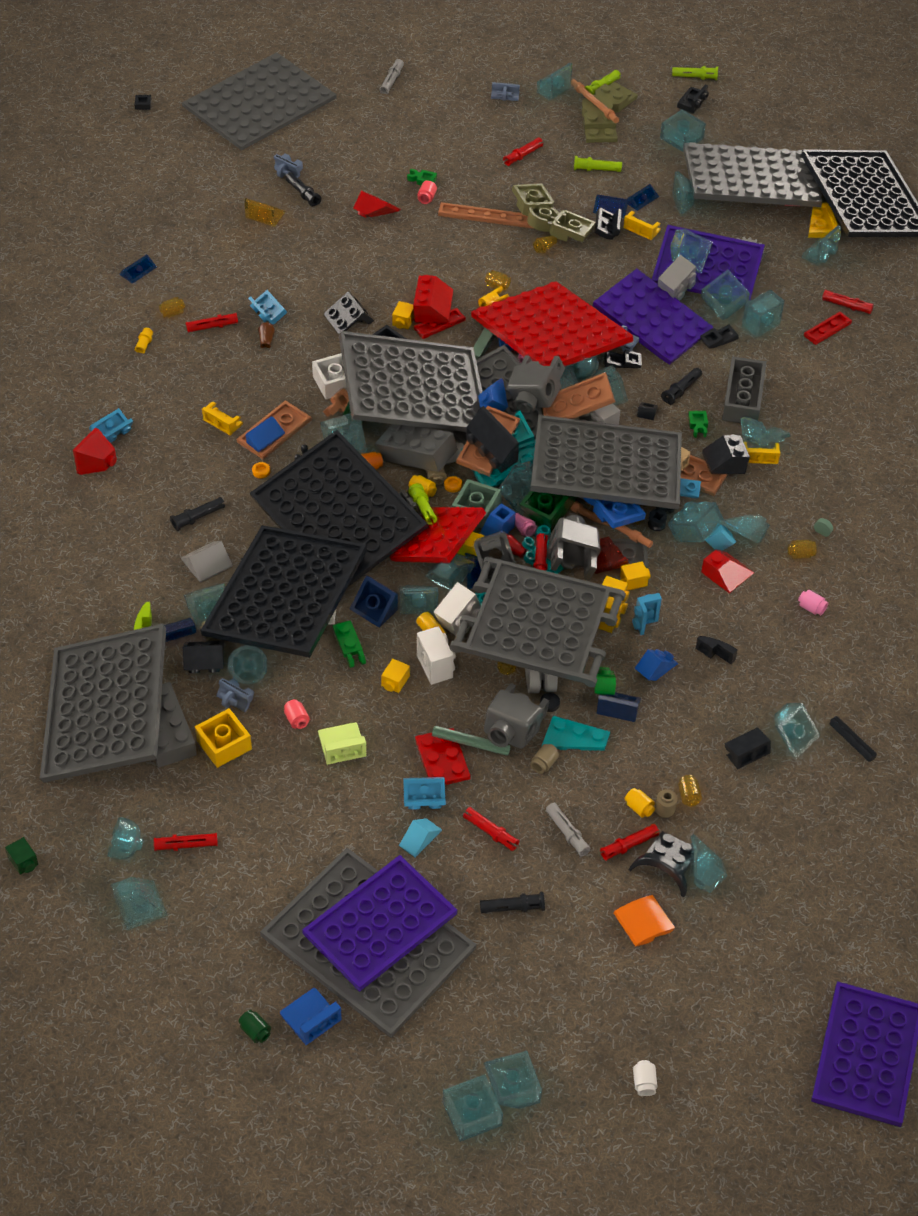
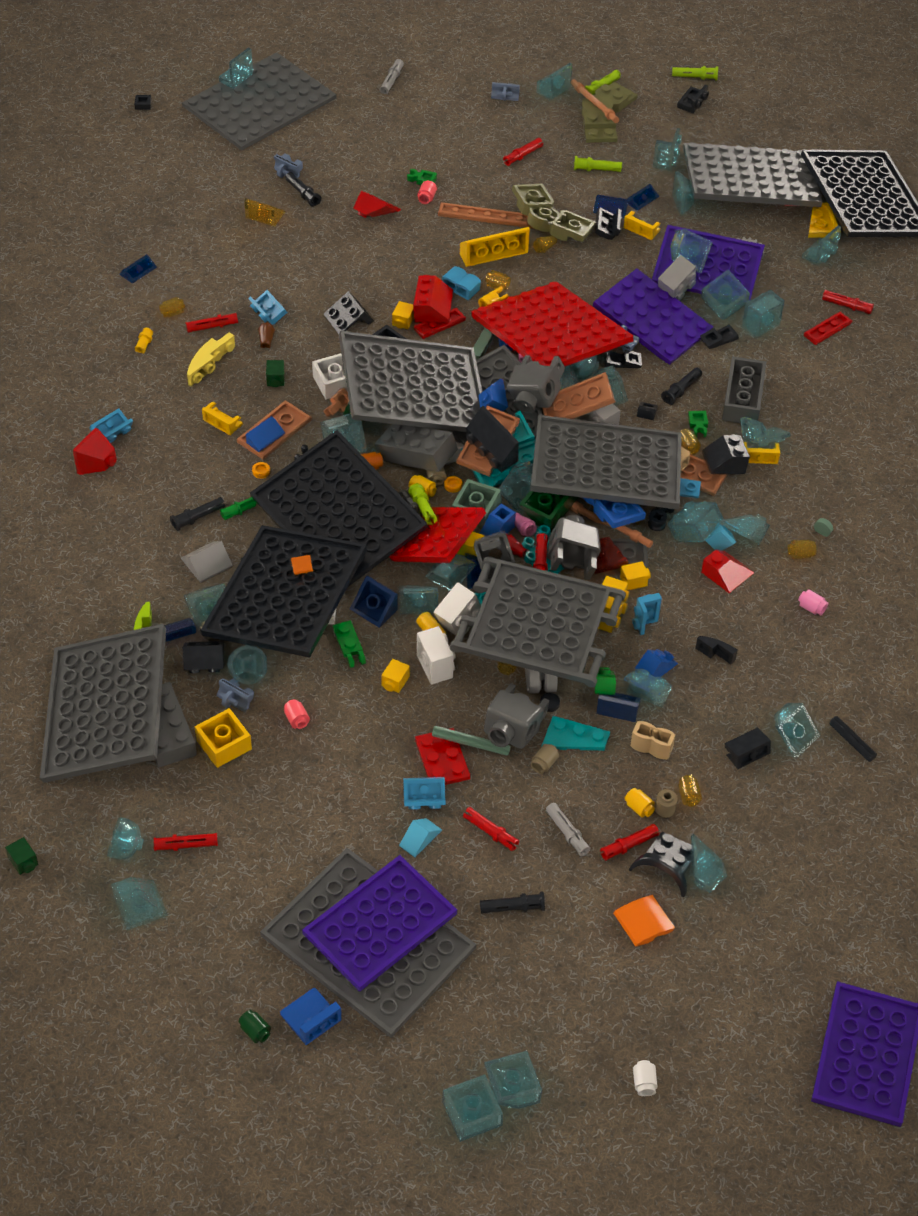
yellowish green bracket [318,722,366,765] -> none
clear light blue brick [660,109,706,152] -> none
none -> light yellow slope [187,332,235,386]
none -> clear light blue bracket [219,48,253,89]
none -> green axle [220,497,257,520]
none -> dark green brick [266,360,285,387]
none -> orange slope [291,555,313,575]
none -> dark azure brick [442,266,481,300]
none -> yellow slope [460,227,530,267]
none -> clear light blue bracket [624,669,672,708]
none -> tan brick [630,721,675,760]
none -> clear light blue bracket [653,128,682,171]
none -> clear yellow brick [680,428,701,455]

